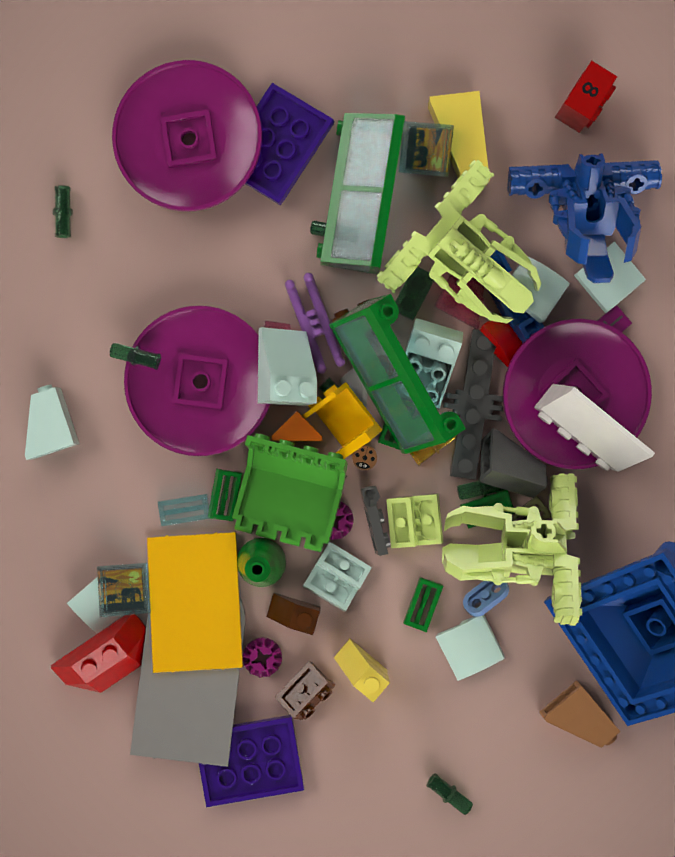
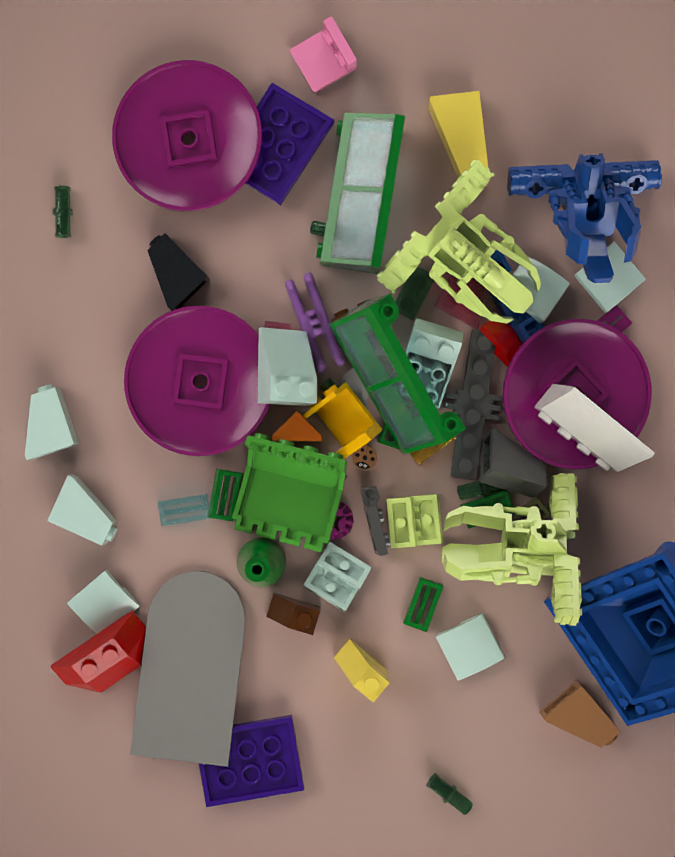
clear light blue tile [97,563,151,617] -> none
clear green axle [109,343,161,370] -> none
yellow piece [147,532,243,673] -> none
magenta gear [243,637,282,678] -> none
bracket [275,661,335,720] -> none
clear light blue tile [399,121,454,177] -> none
medium blue plate [463,581,509,617] -> none
red brick [554,60,618,133] -> none
none -> light aqua slope [47,474,118,545]
none -> black slope [147,233,210,311]
none -> bright pink bracket [290,16,357,93]

